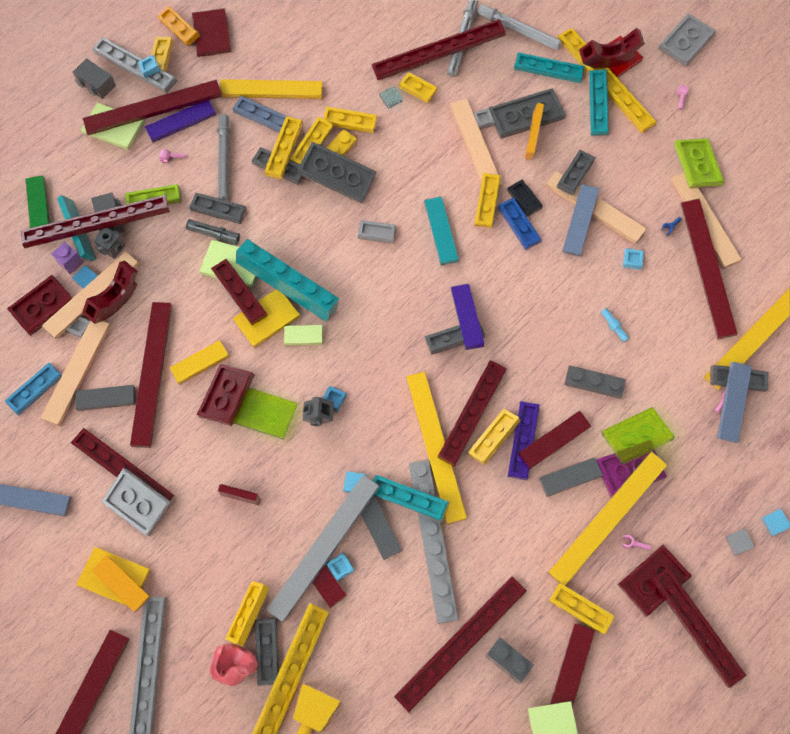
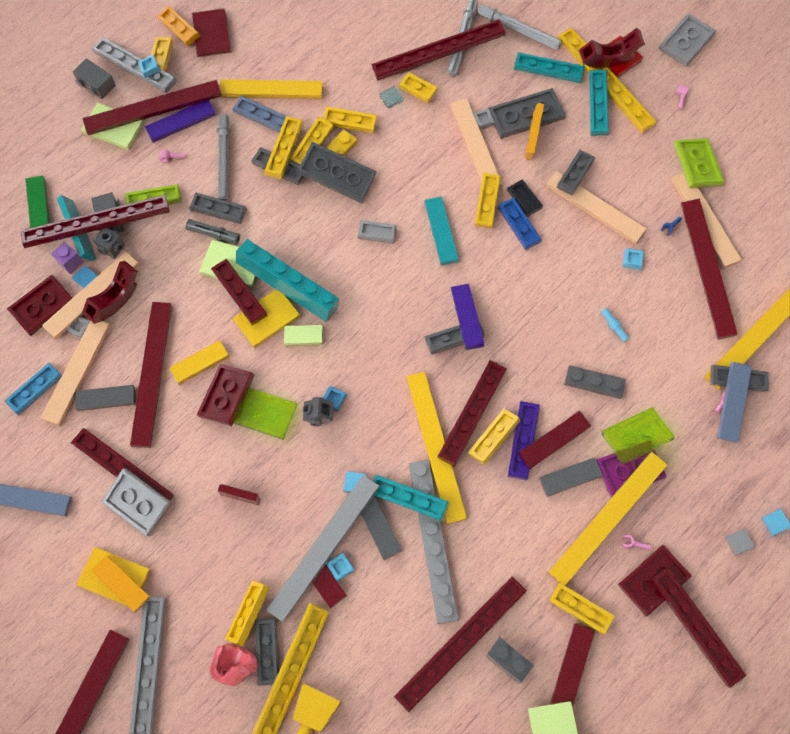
sand blue tile [562,184,599,257] -> none

